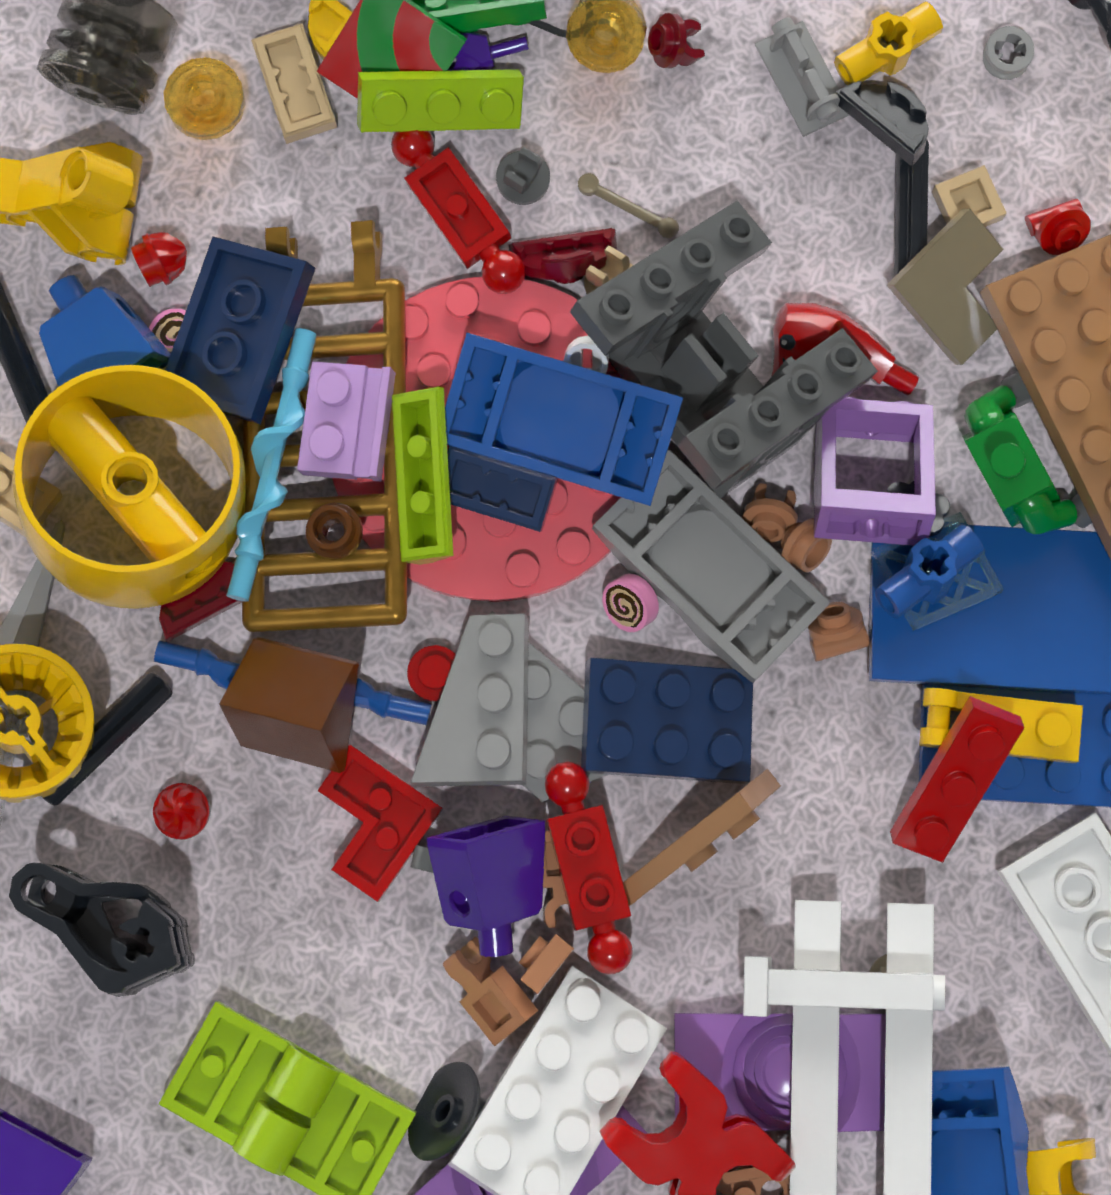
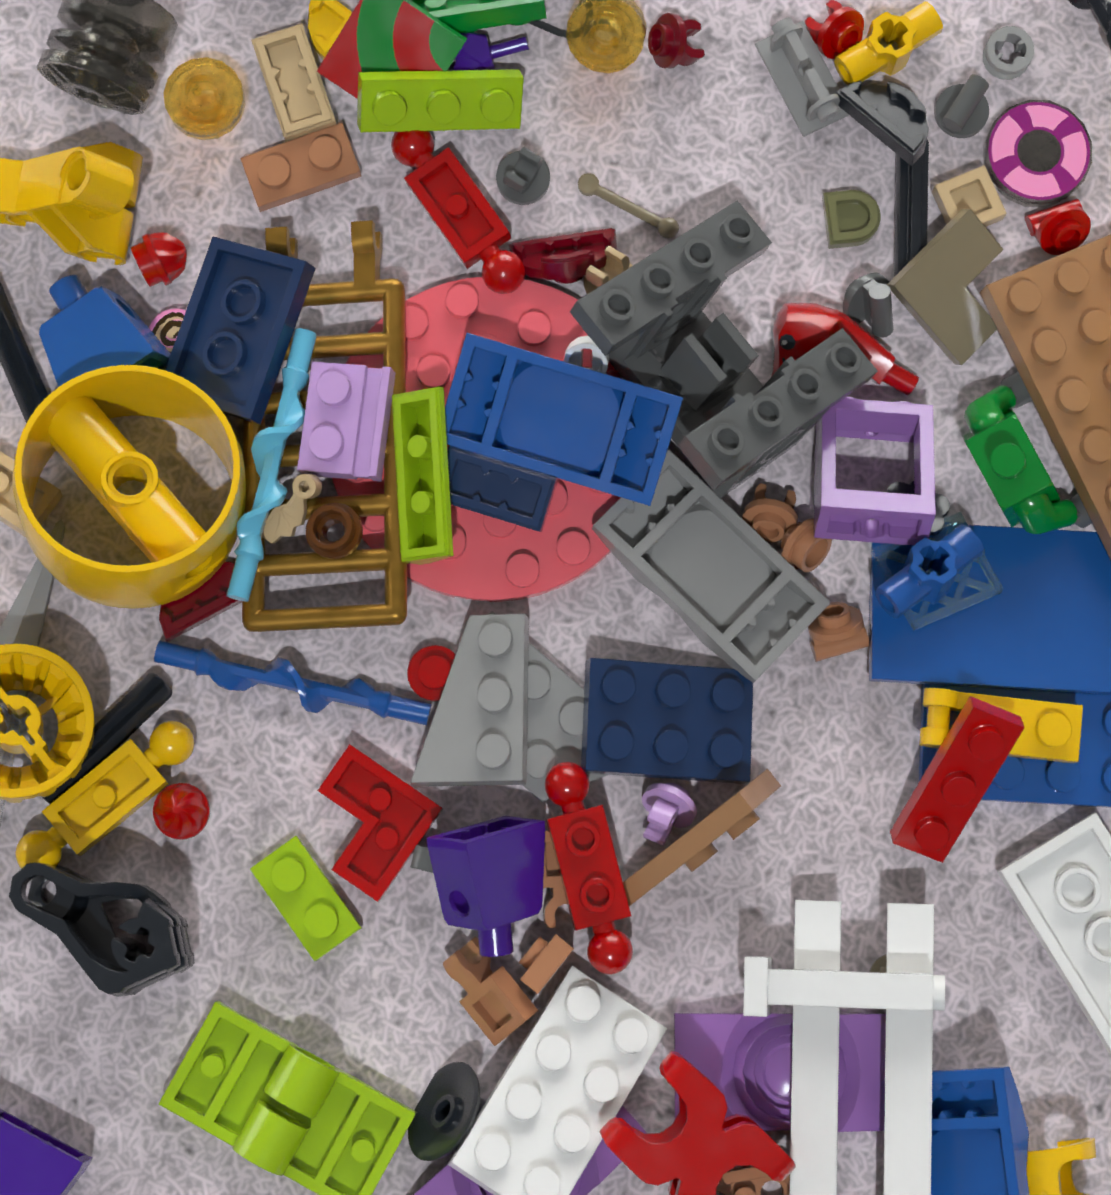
reddish brown slope [219,637,359,773] -> none
tile [602,574,659,632] -> none
none -> yellow plate [15,721,195,868]
none -> nougat plate [240,123,362,212]
none -> lime plate [250,836,362,961]
none -> tan piece [261,474,322,544]
none -> lavender plate [642,783,697,846]
none -> red plate [805,0,864,59]
none -> olive tile [822,190,881,249]
none -> dark grey plate [842,273,894,338]
none -> dark grey plate [934,74,989,138]
none -> tile [983,100,1092,207]

